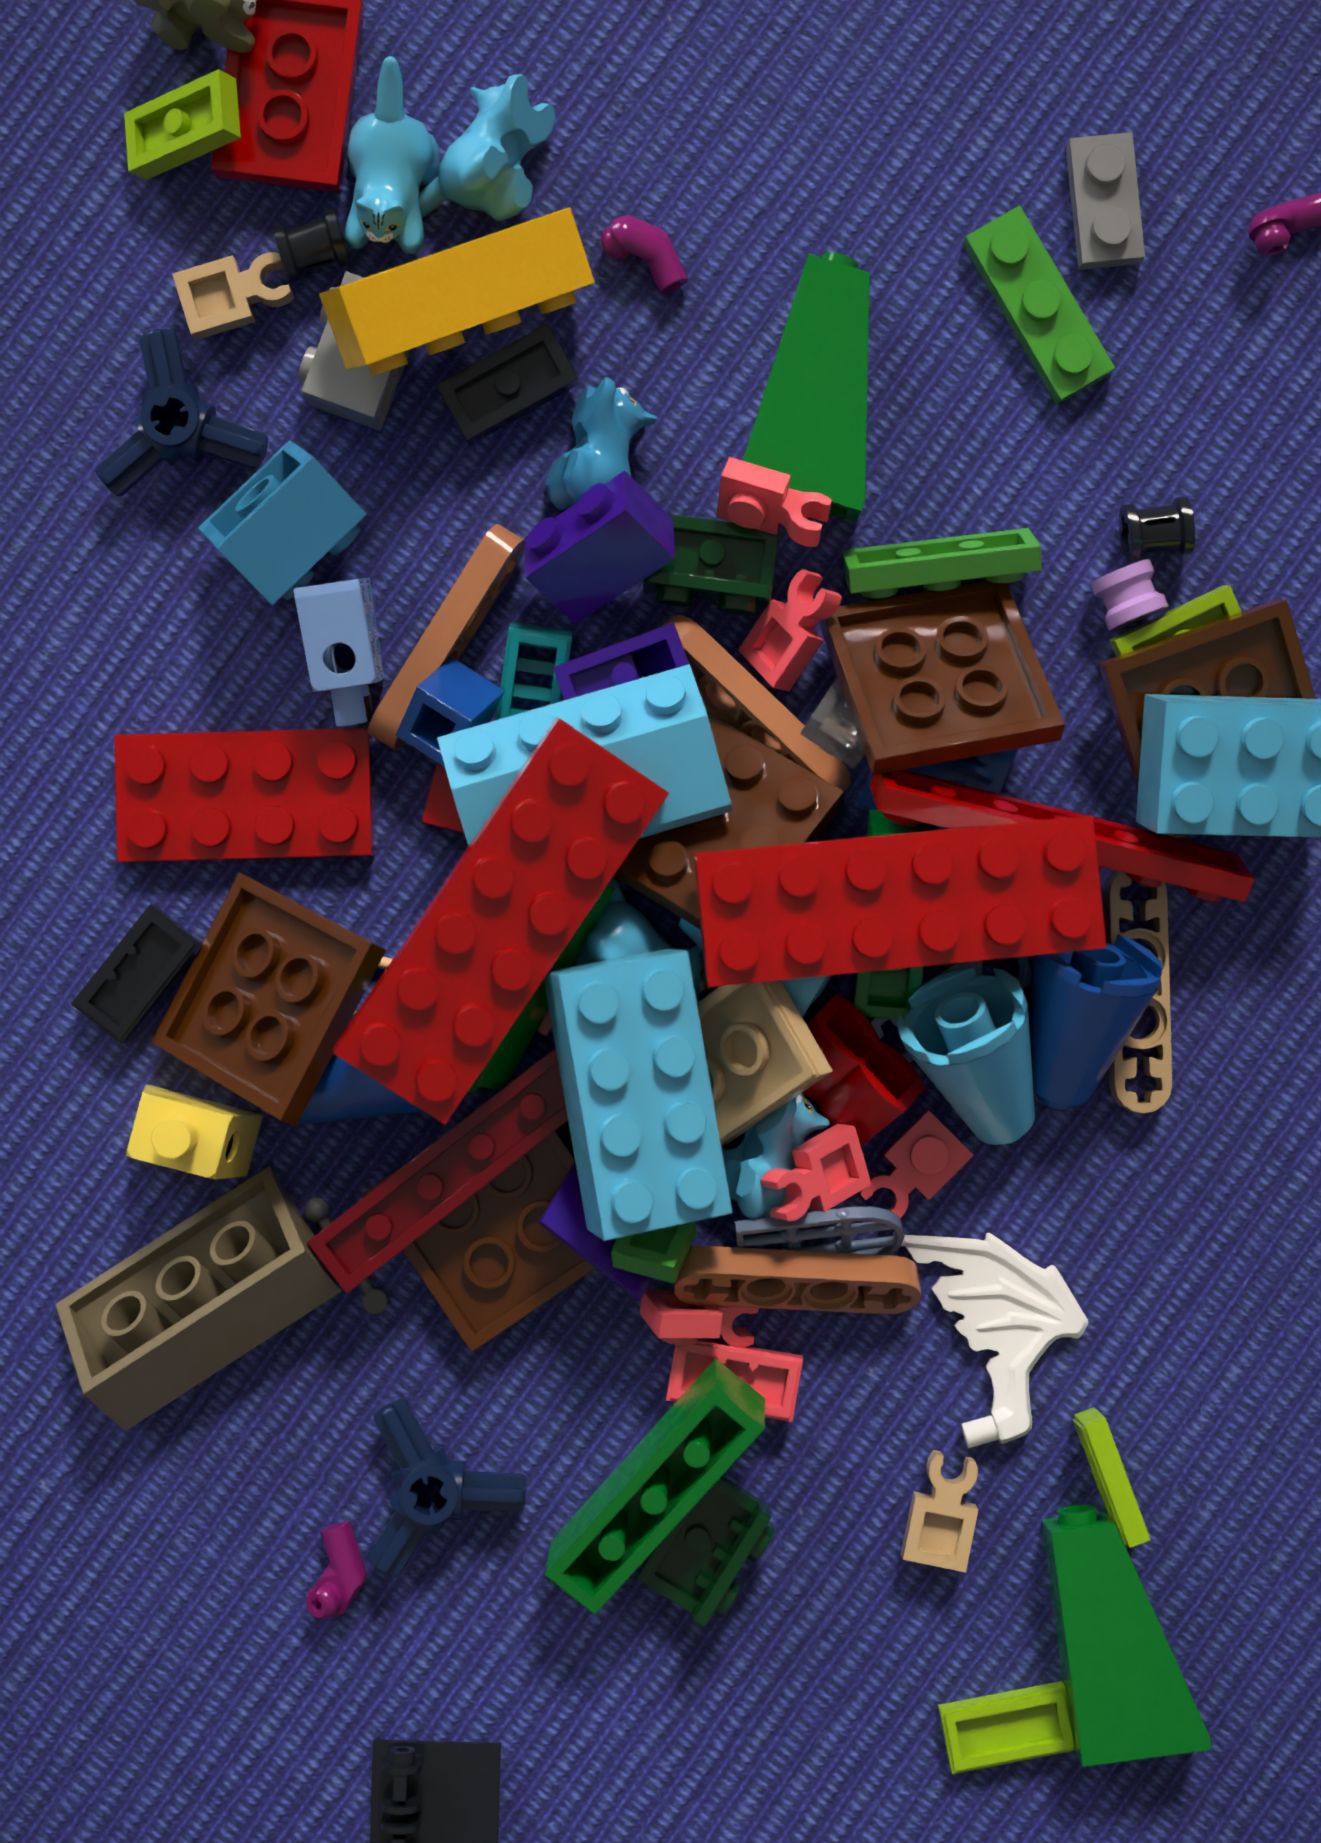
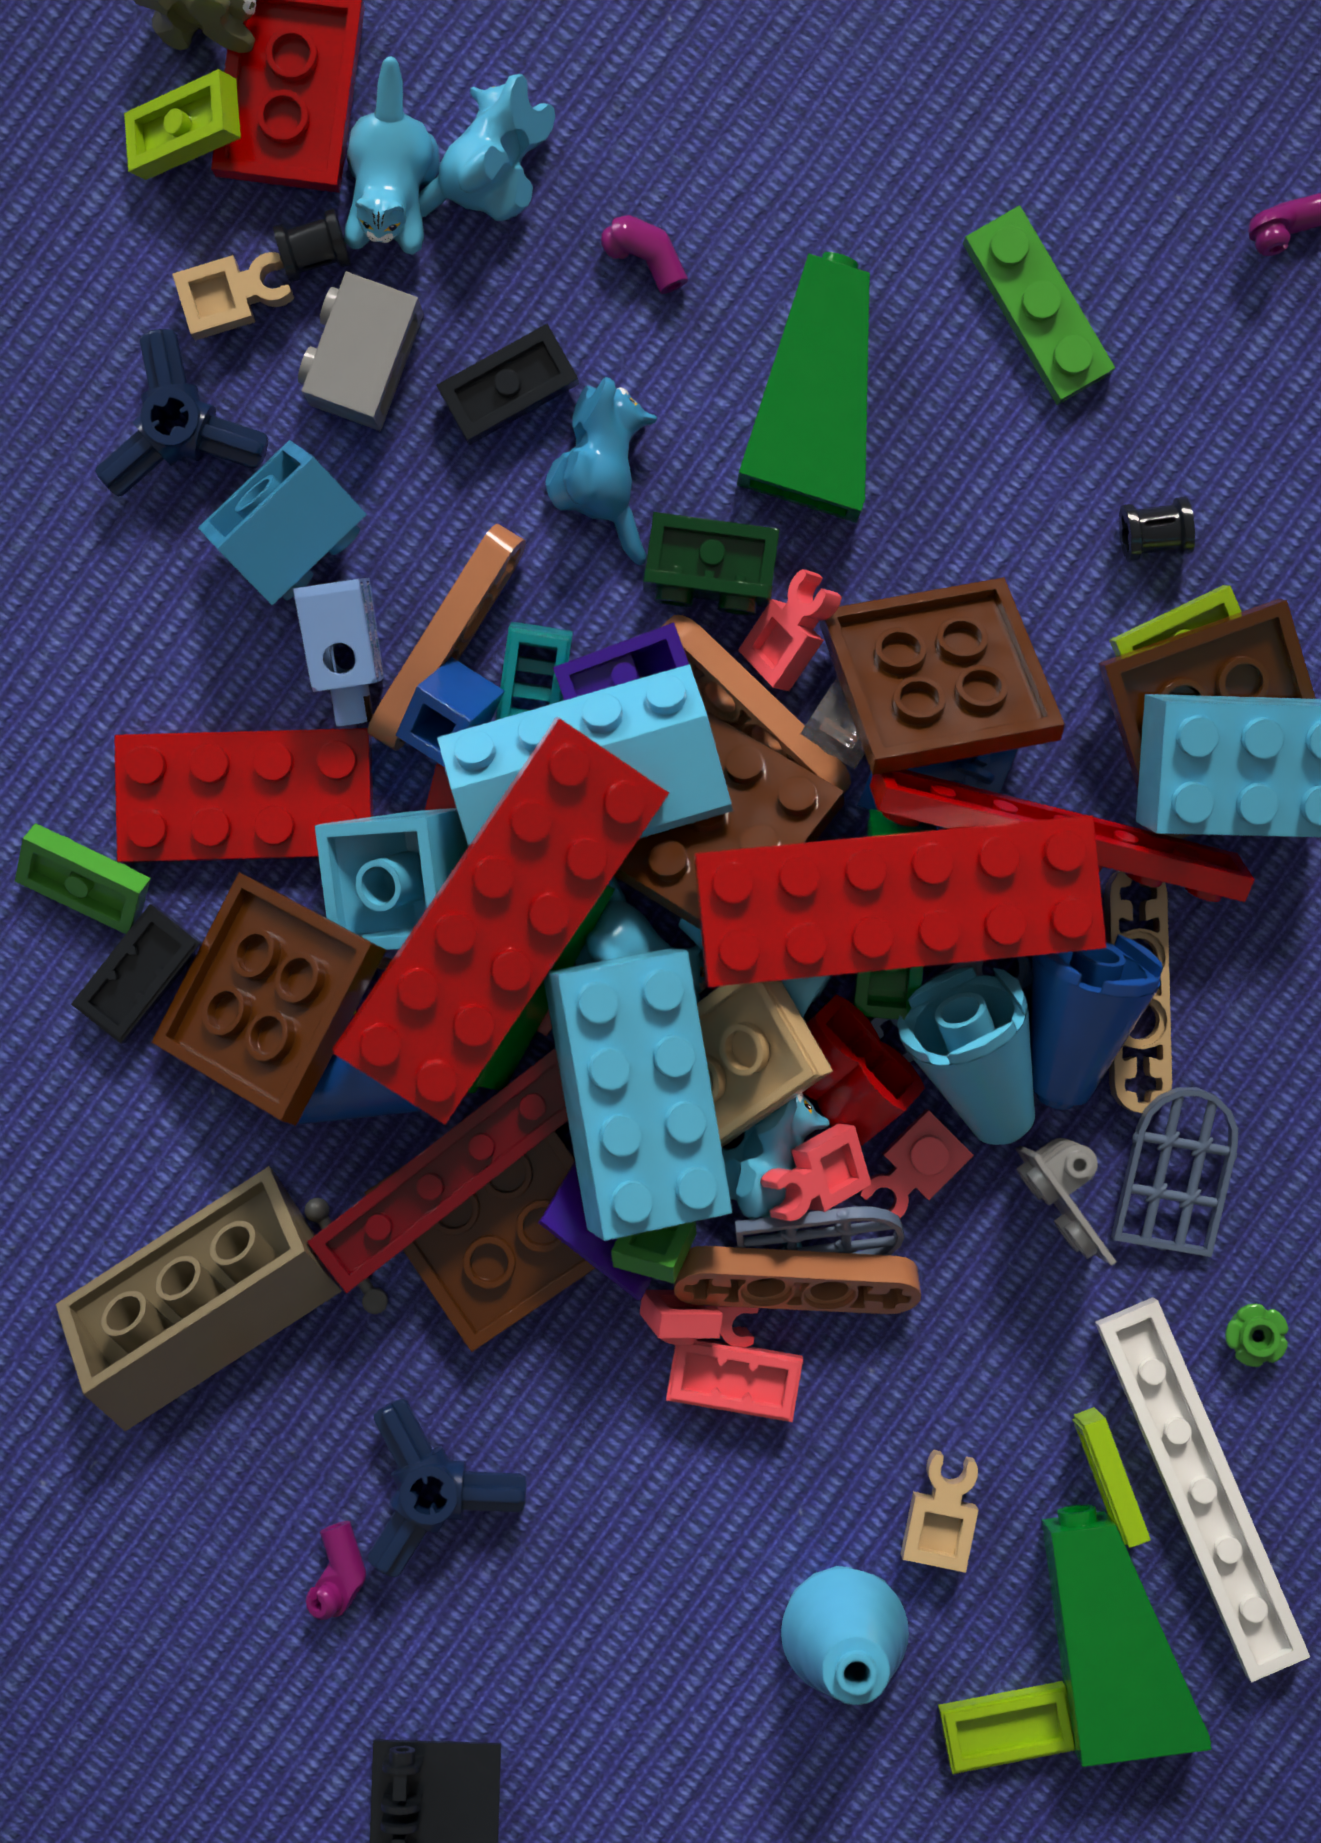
light yellow torso [126,1084,263,1179] -> none
yellow brick [319,207,595,376] -> none
dark purple brick [525,470,675,624] -> none
green brick [544,1358,765,1615] -> none
dark green bracket [637,1476,774,1628] -> none
coral plate [716,457,832,547] -> none
bright green plate [841,528,1042,598] -> none
white animal [901,1233,1088,1448] -> none
light grey plate [1066,132,1145,270] -> none
lavender wheel [1090,559,1169,631] -> none
none -> bright green plate [15,823,151,934]
none -> medium azure slope [315,808,468,950]
none -> medium azure cone [781,1566,909,1705]
none -> light grey hinge [1015,1138,1117,1266]
none -> white plate [1095,1297,1310,1682]
none -> sand blue window [1111,1087,1238,1257]
none -> bright green plate [1225,1303,1288,1367]

